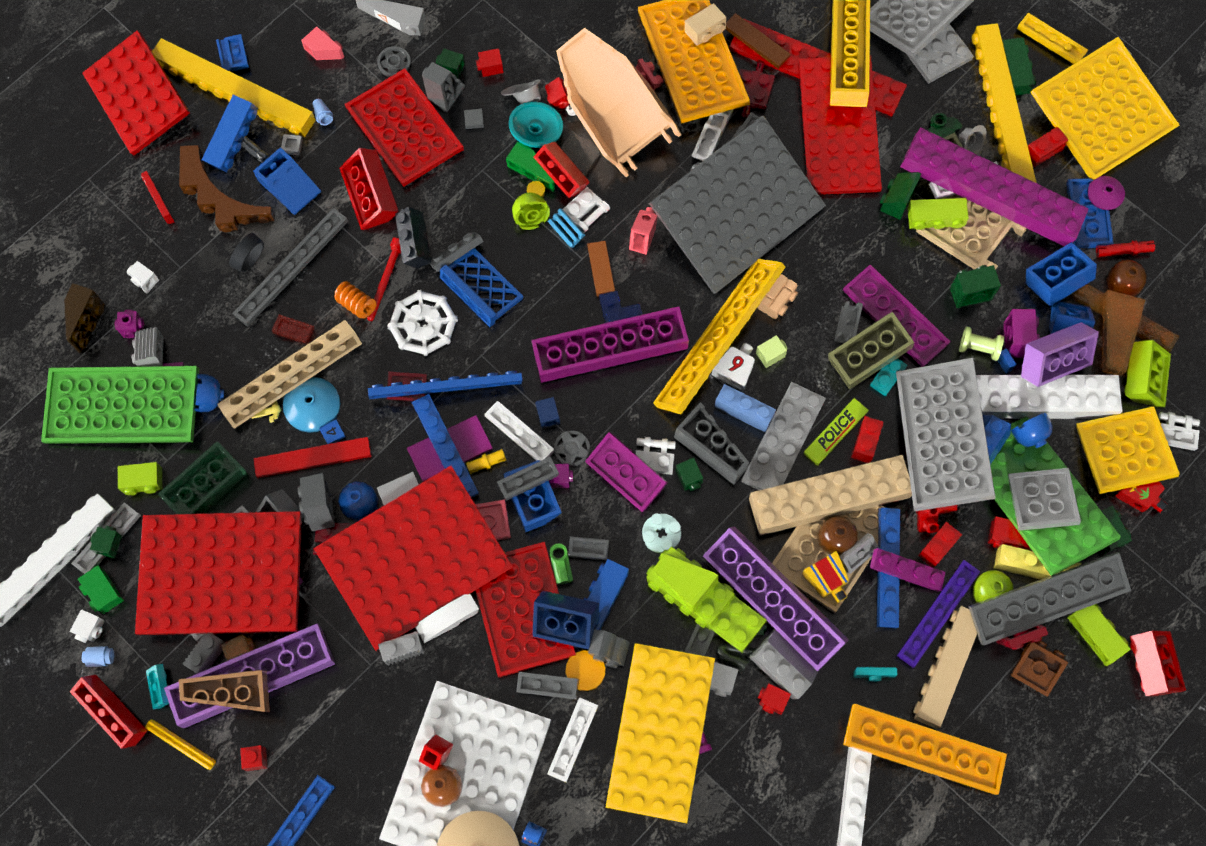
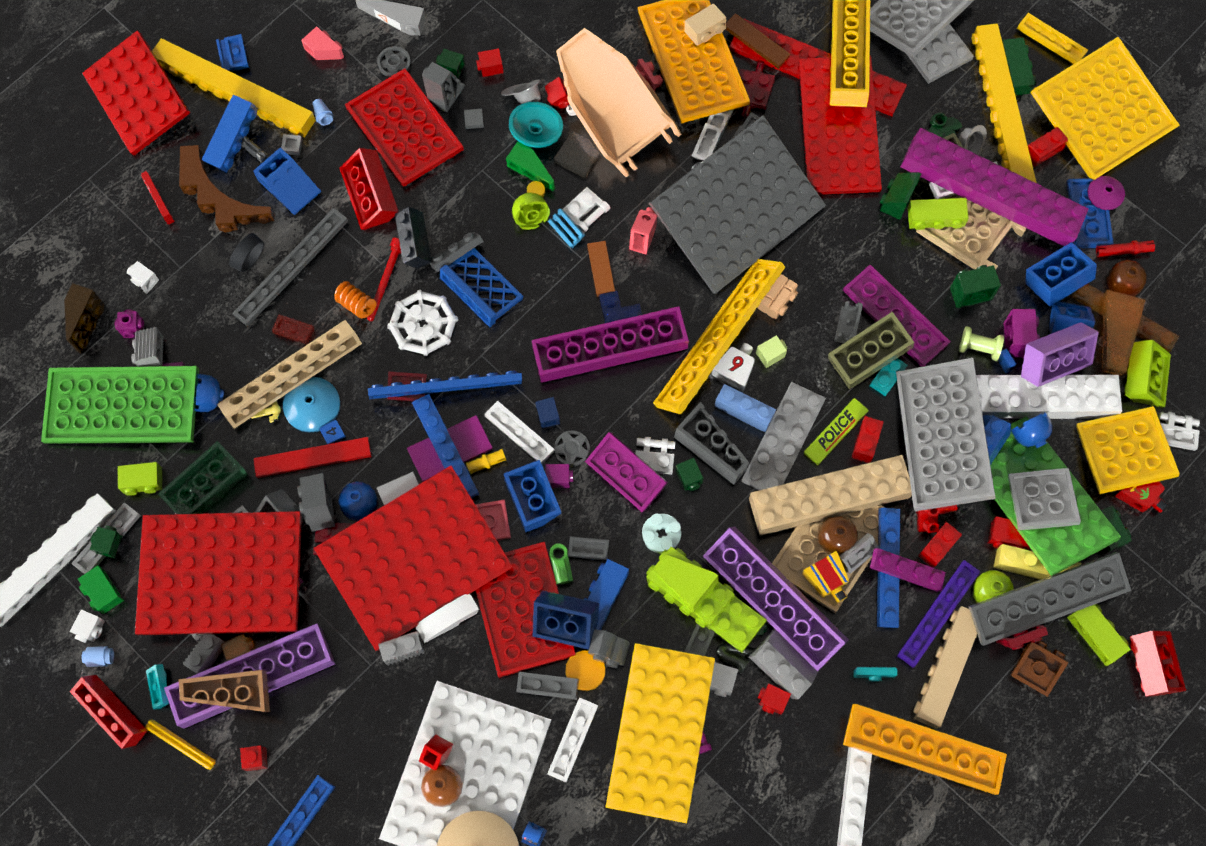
dark grey plate [497,457,559,501] -> none
red brick [534,142,590,198] -> none

